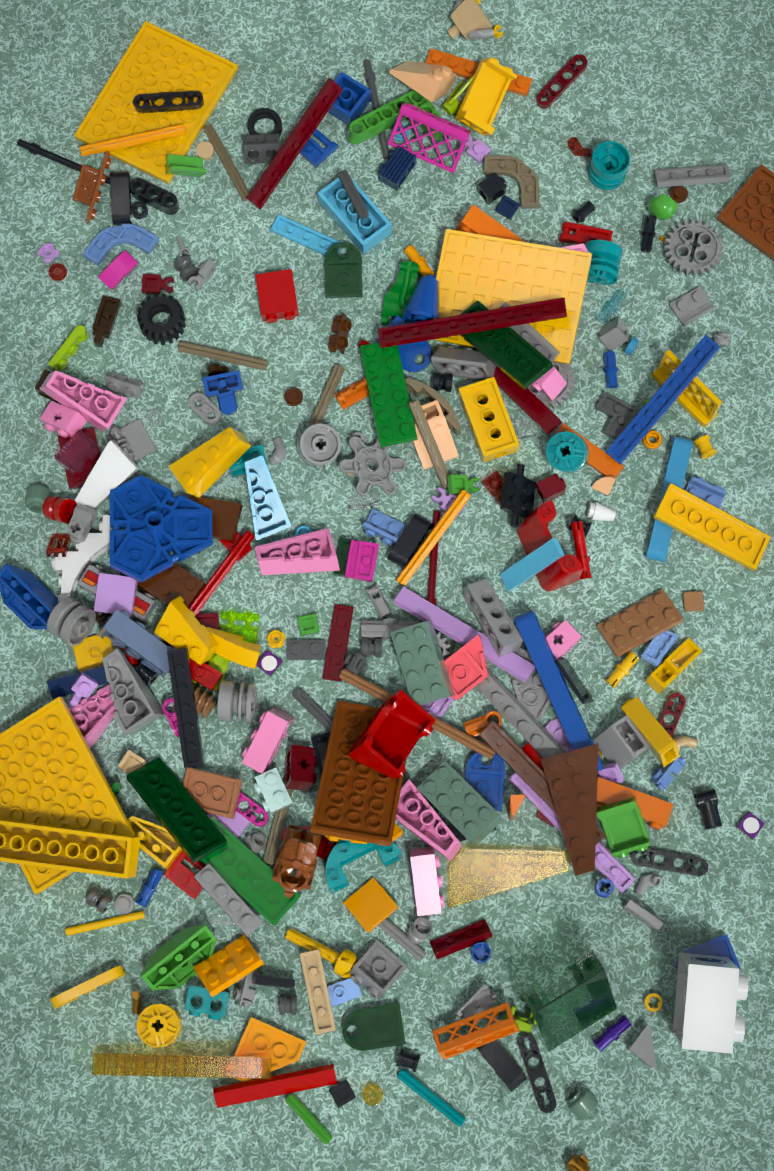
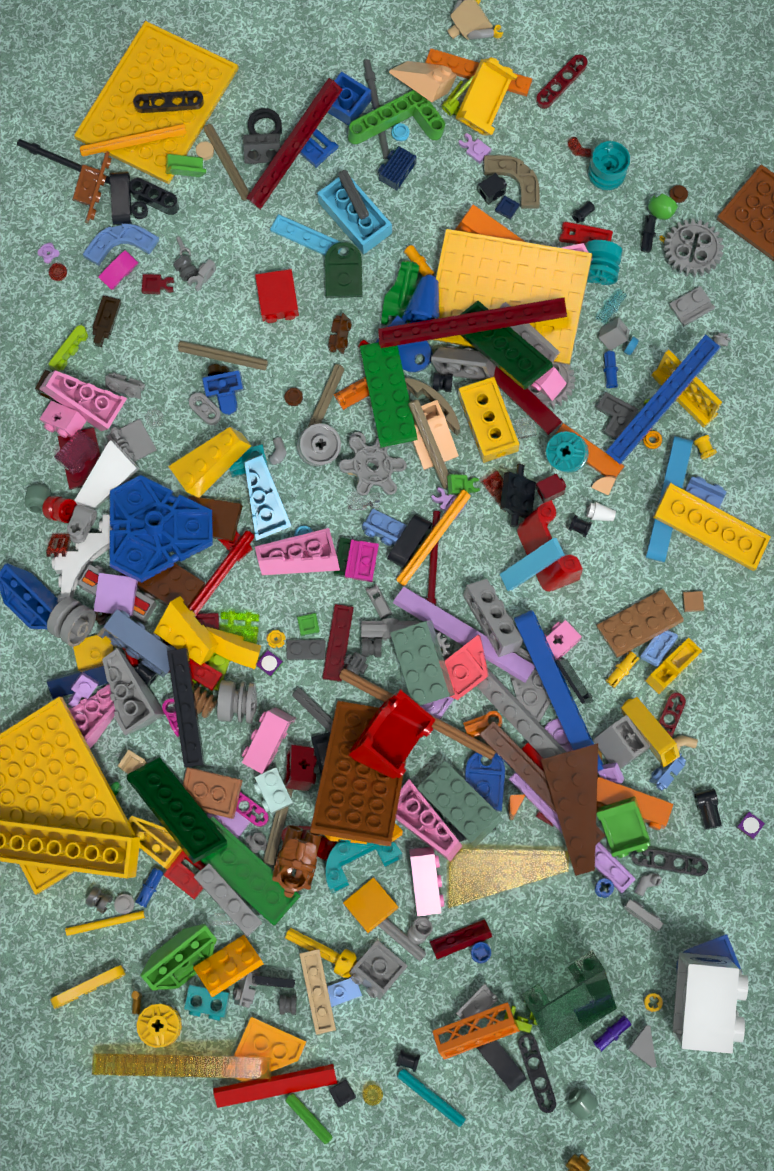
black tyre [137,294,186,345] -> none
dark green plate [342,1003,406,1051] -> none
dark pink fence [388,102,472,173] -> none
red pin [570,521,592,580] -> none
light grey plate [654,164,730,188] -> none

